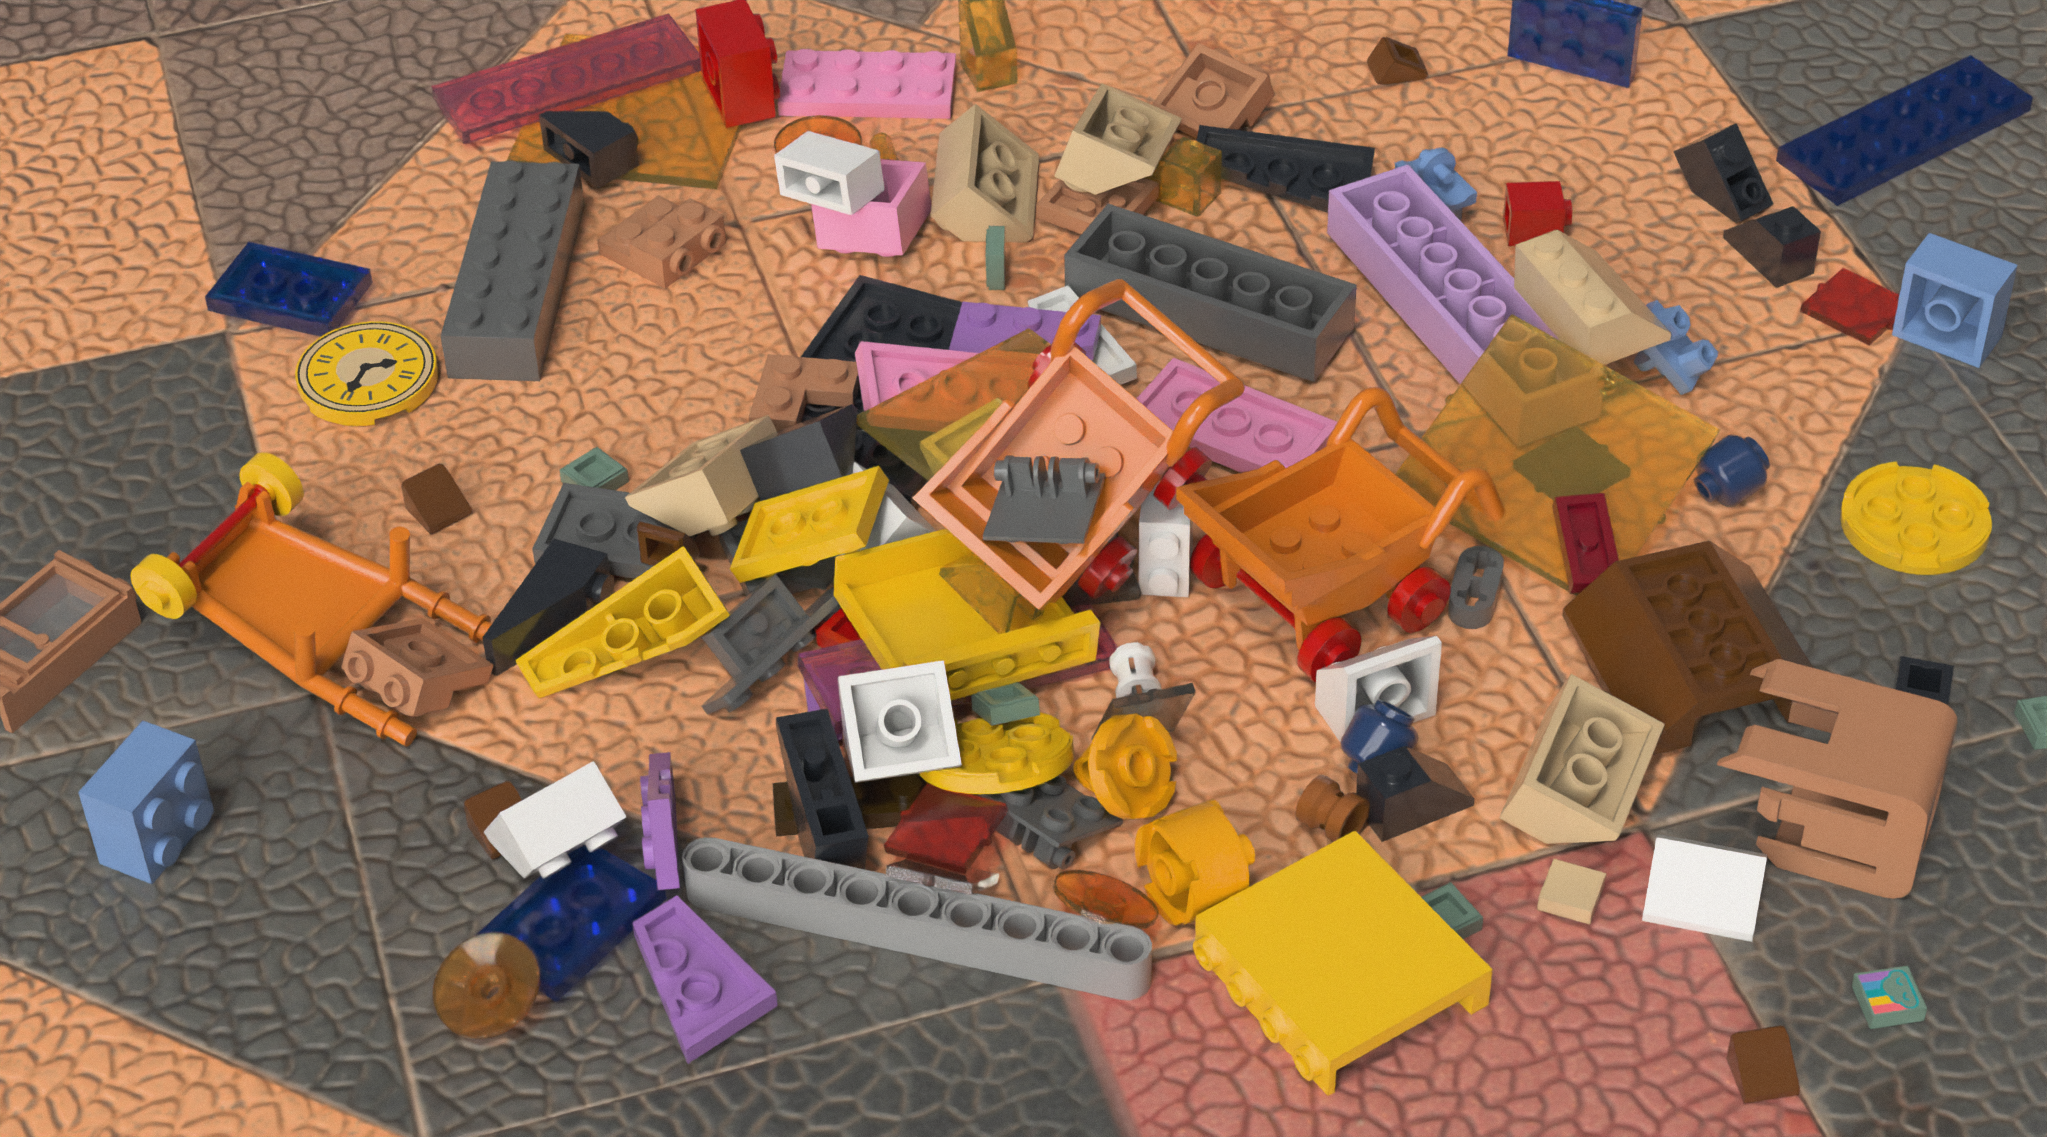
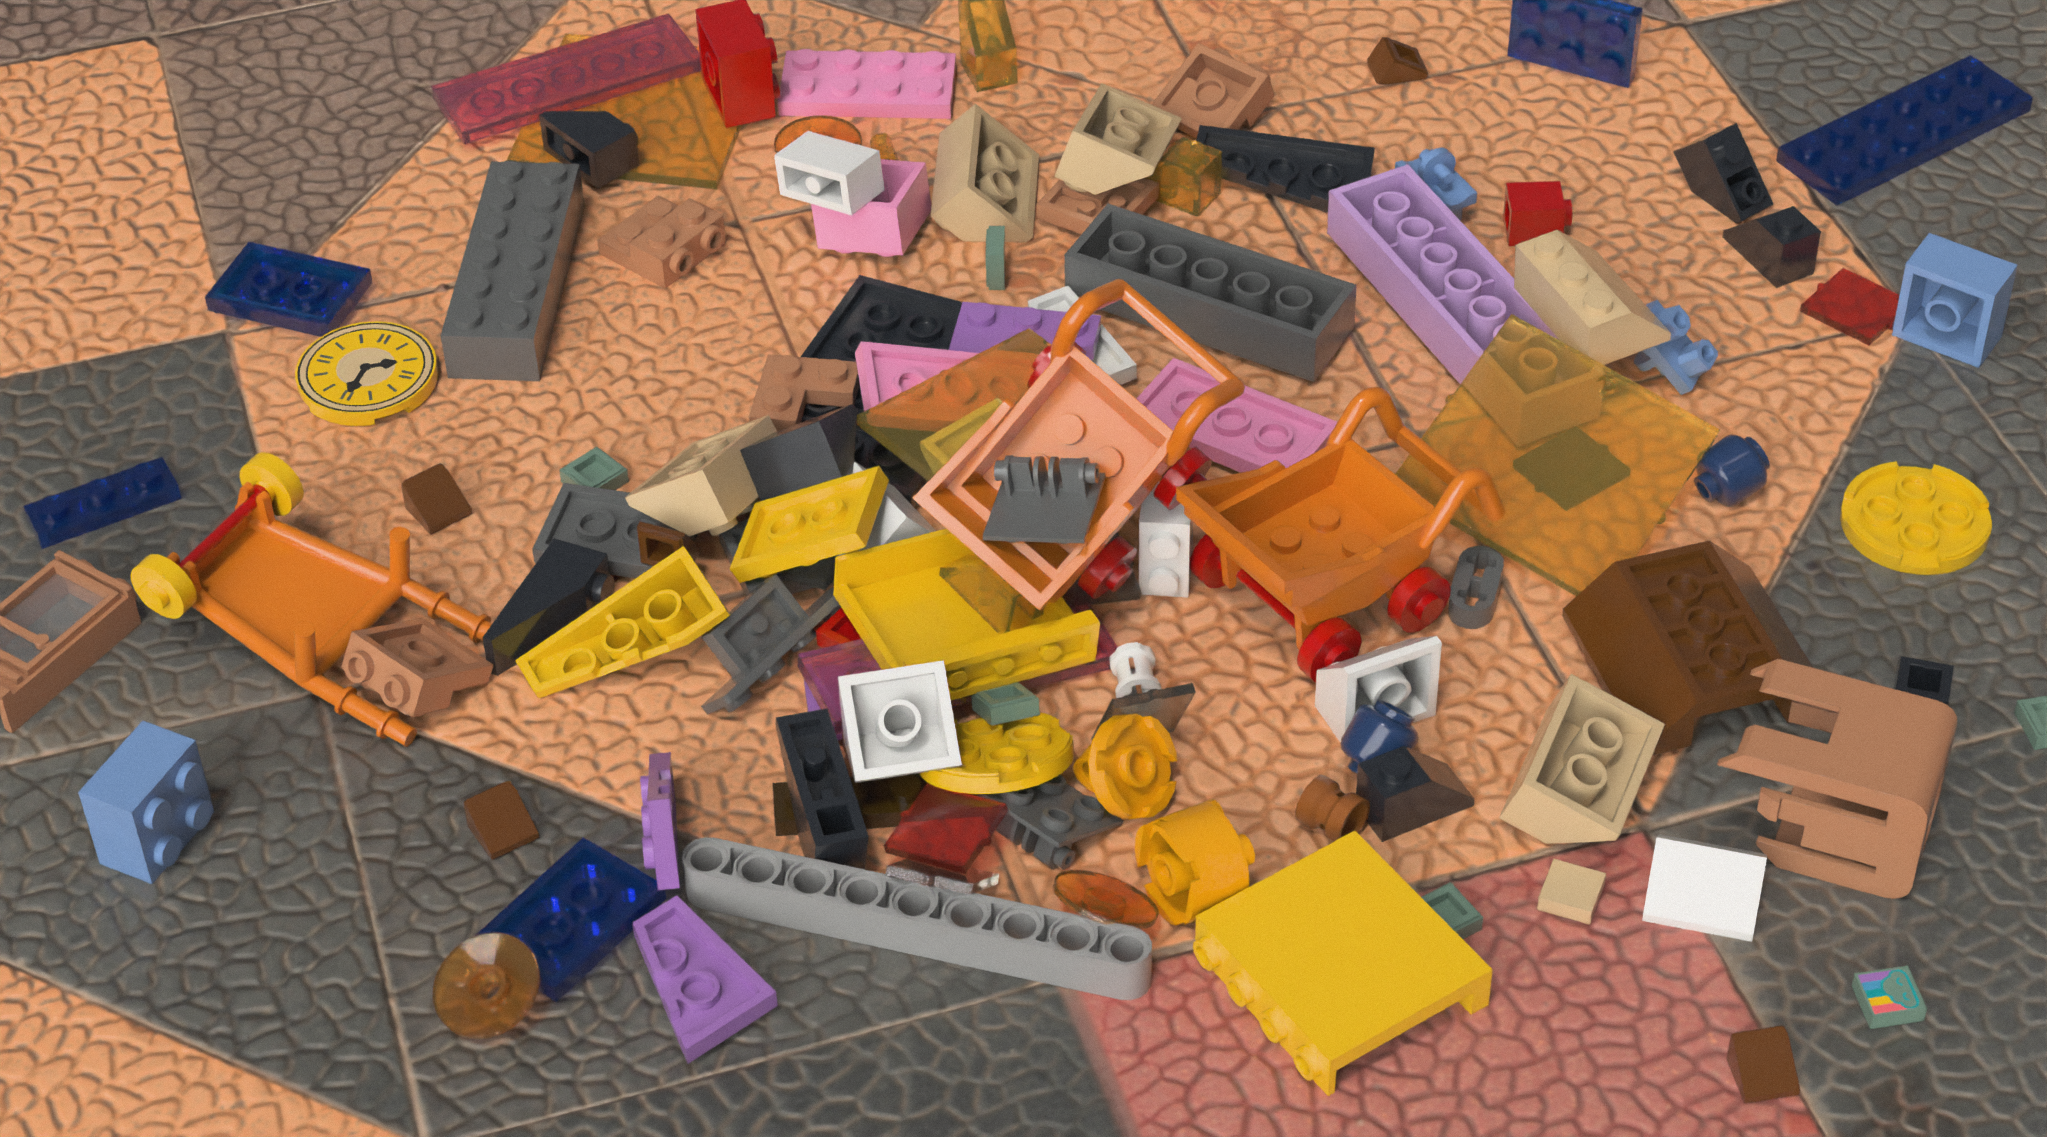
white slope [484,761,626,879] -> none
dark red plate [1552,493,1619,594] -> none
none -> clear blue plate [23,457,182,549]

